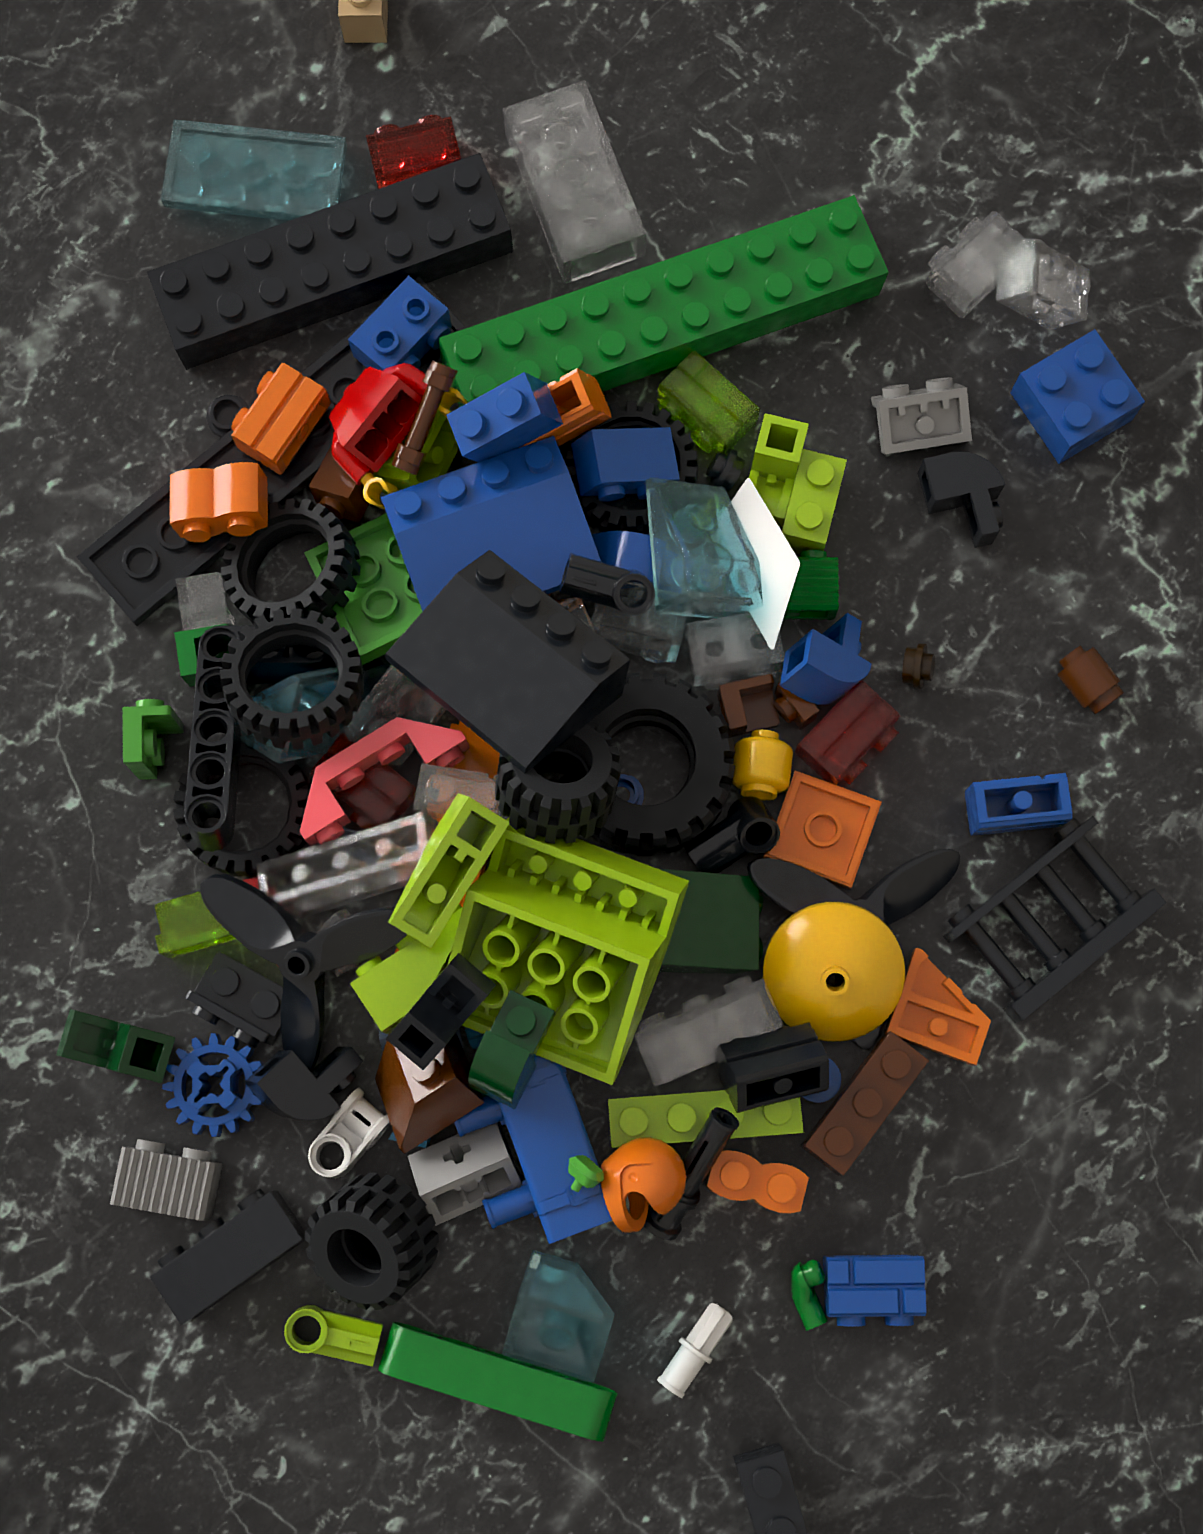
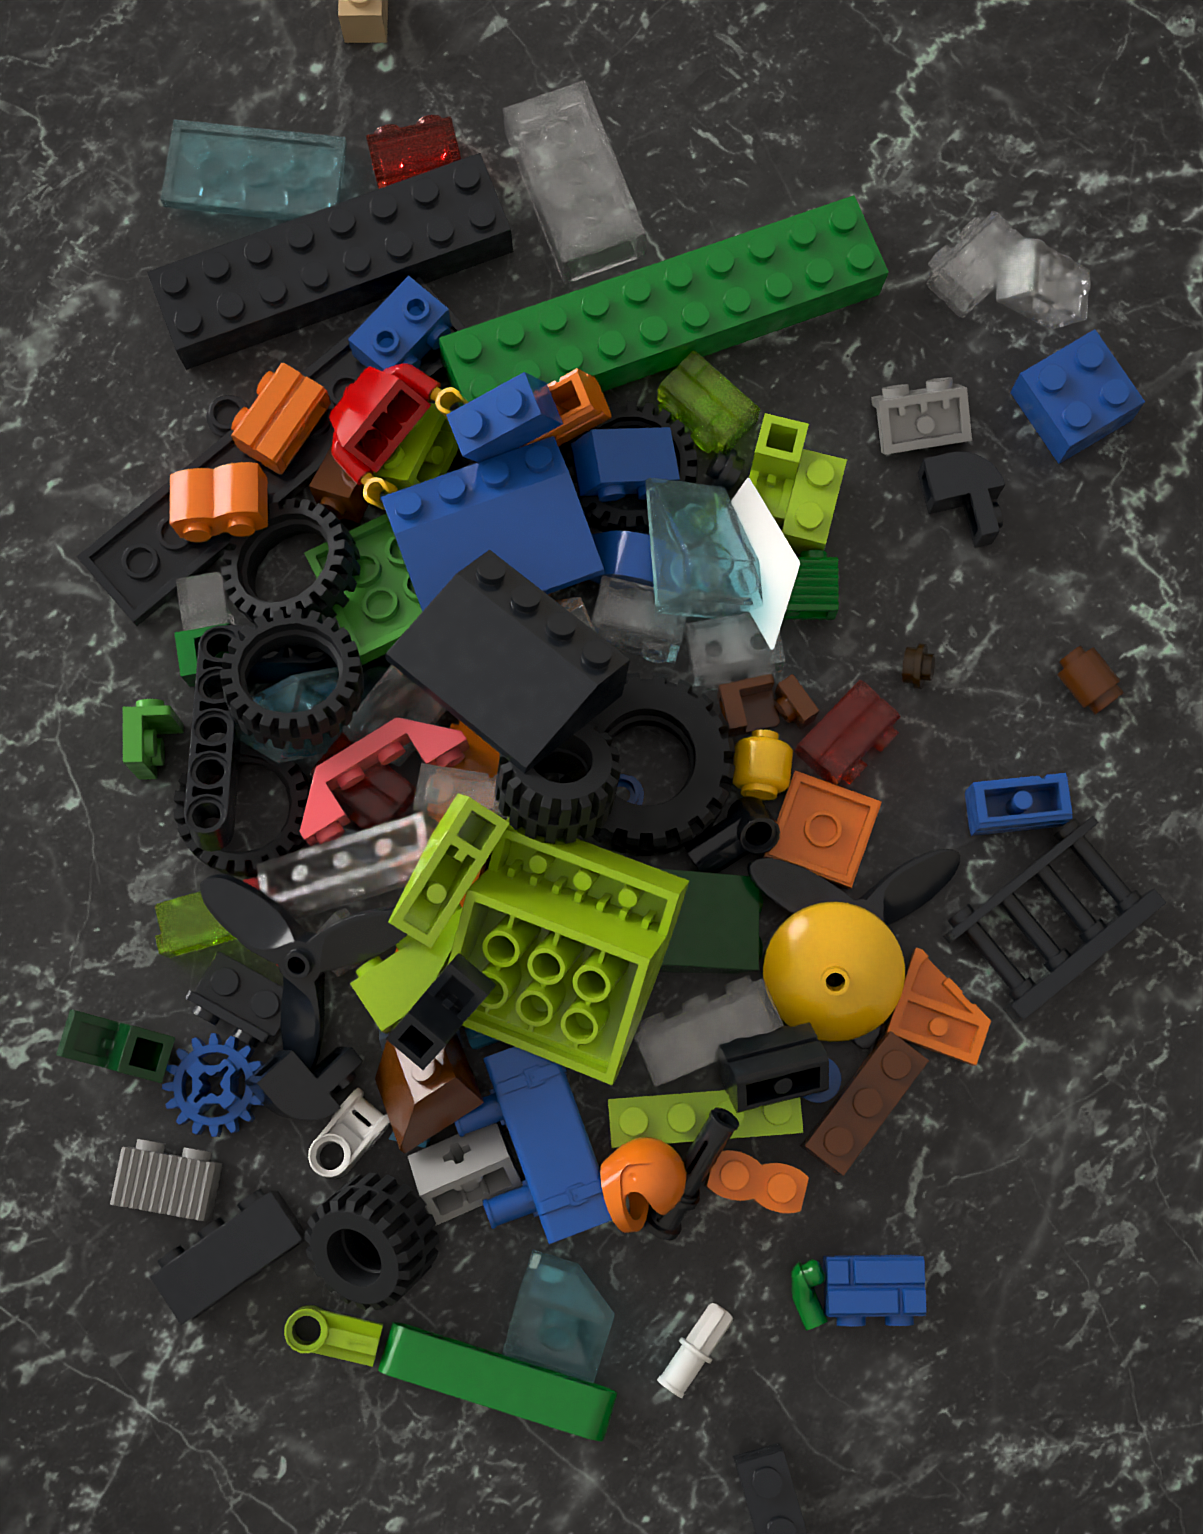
reddish brown bar [391,360,458,475] -> none
dark green brick [468,990,556,1109] -> none
black piece [559,553,655,615] -> none
bright green rock [568,1155,604,1192] -> none
blue brick [780,613,872,705] -> none

